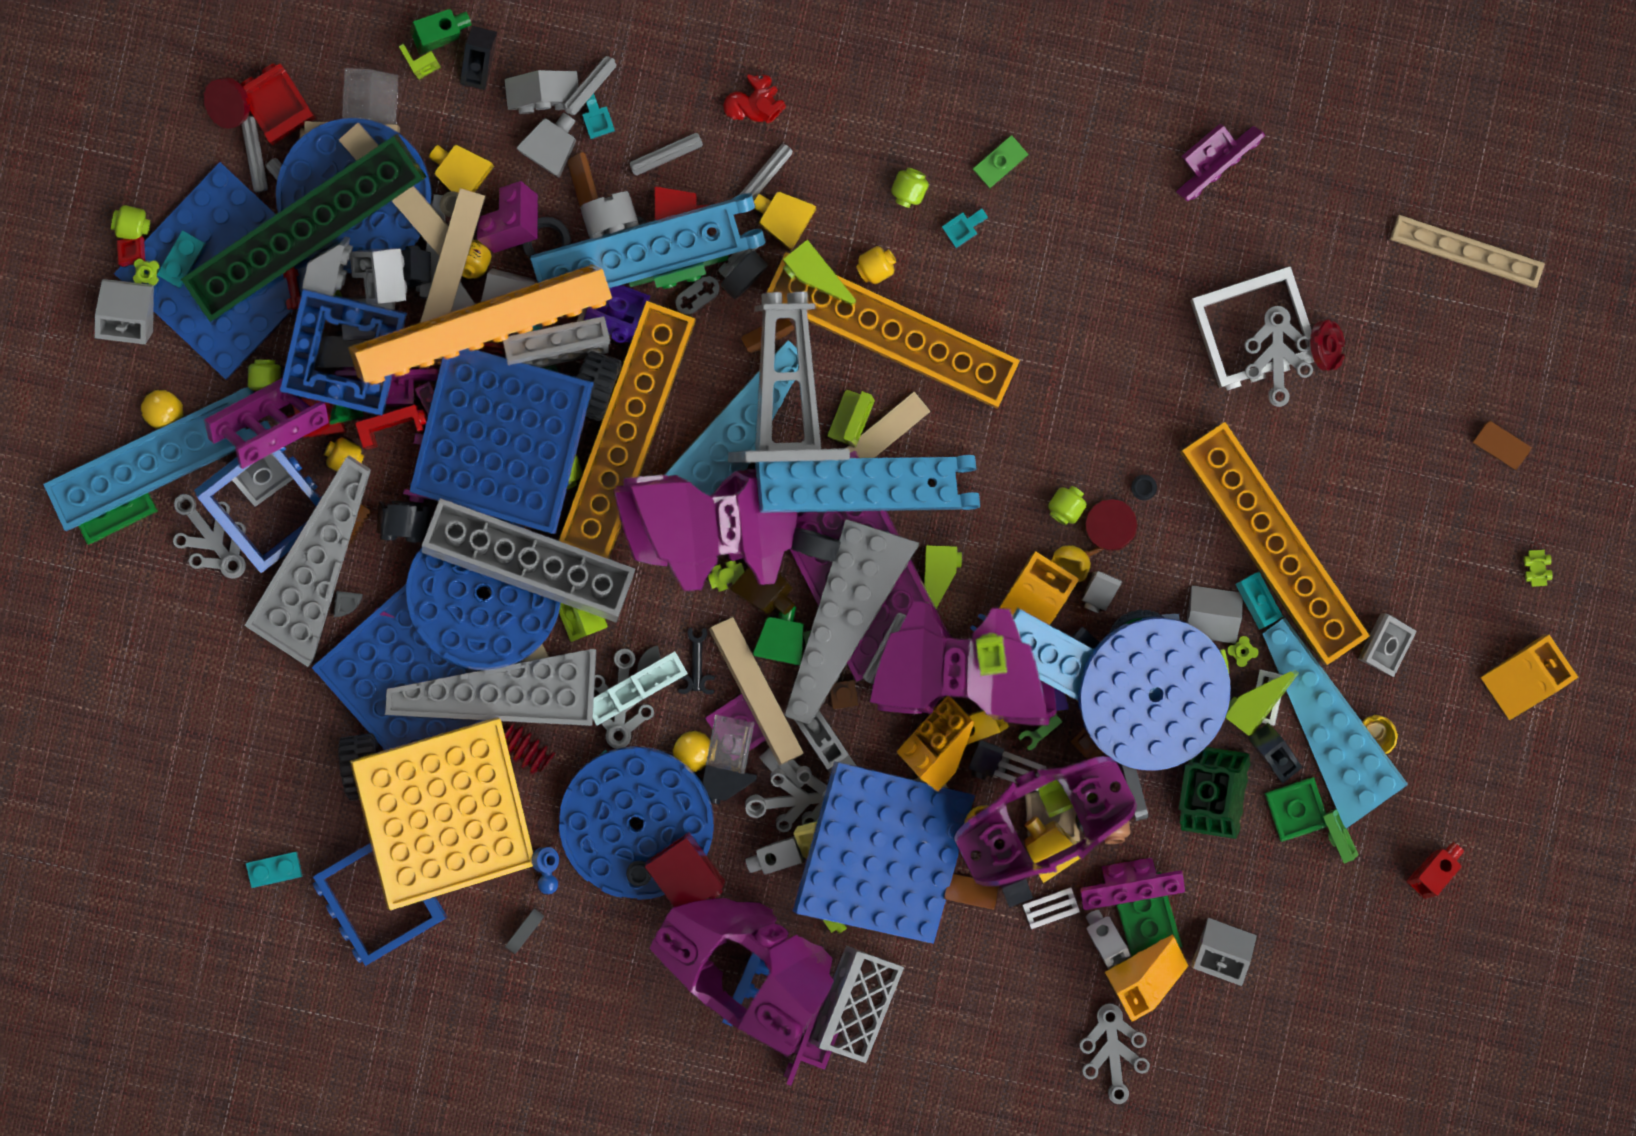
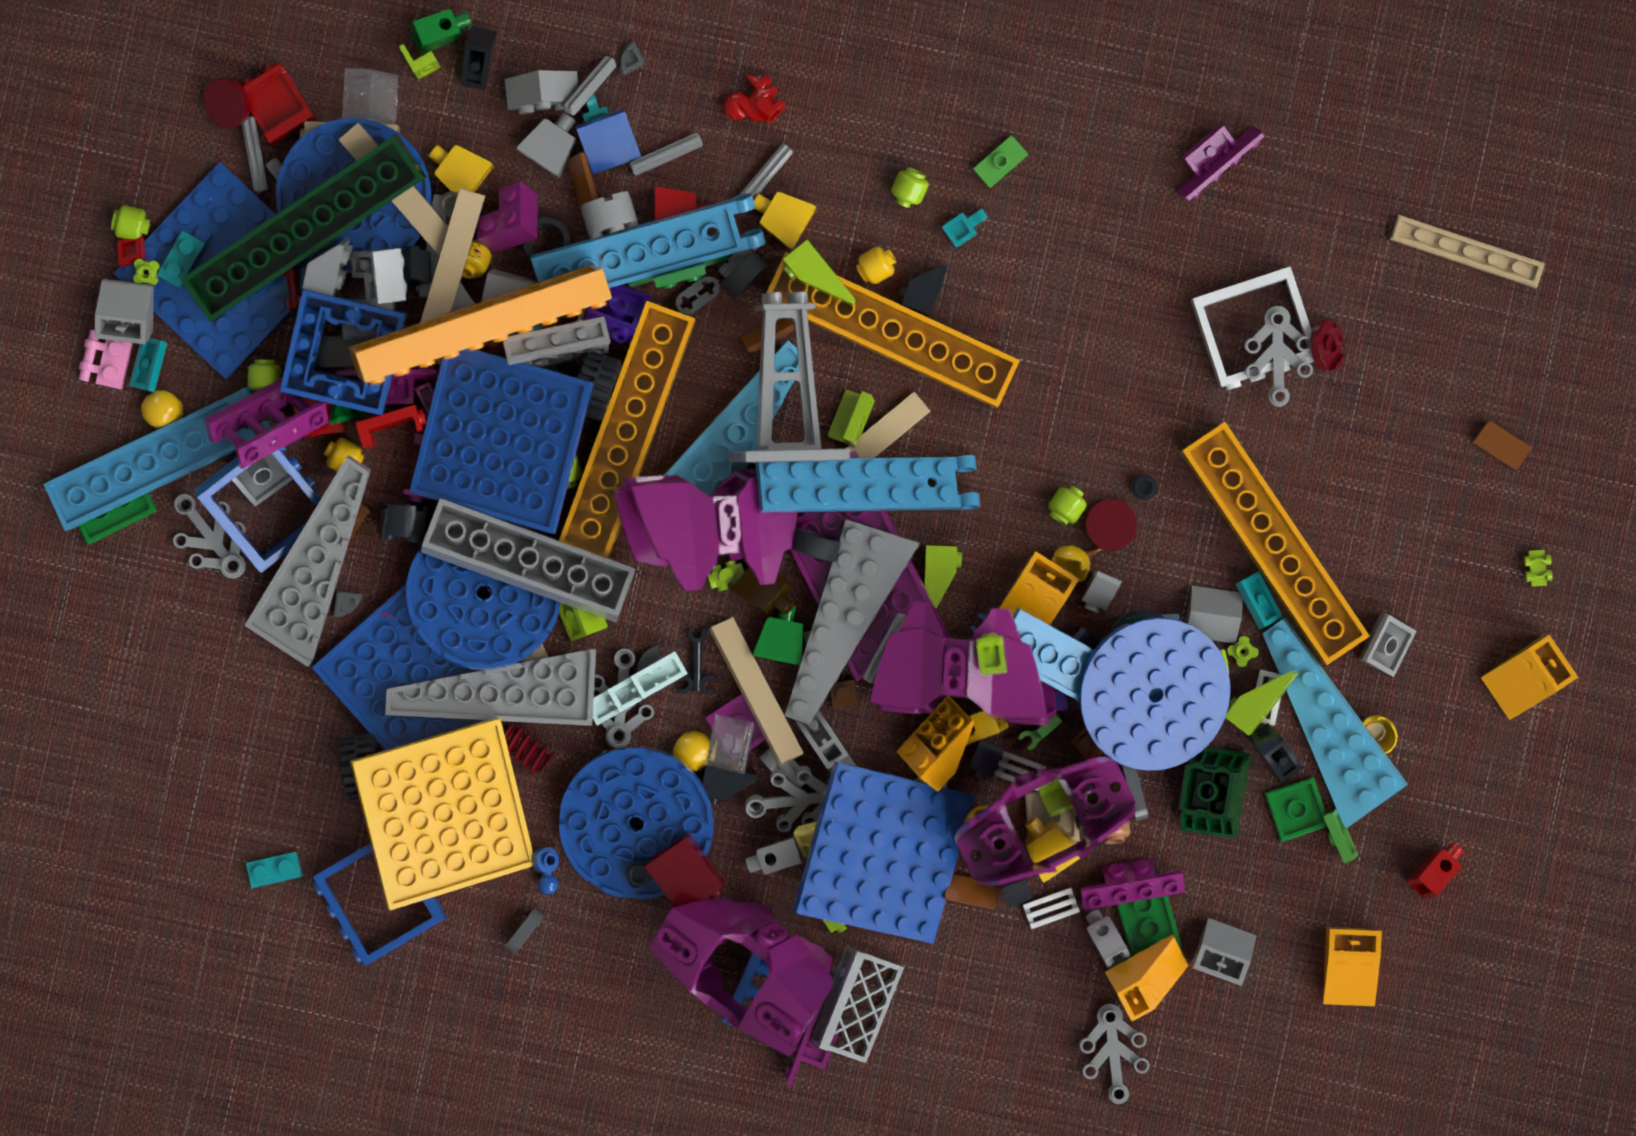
none -> bright pink plate [78,330,133,390]
none -> teal plate [129,338,167,392]
none -> tile [576,109,641,174]
none -> dark grey tile [620,41,646,77]
none -> black slope [898,265,948,317]
none -> light orange slope [1323,927,1382,1006]

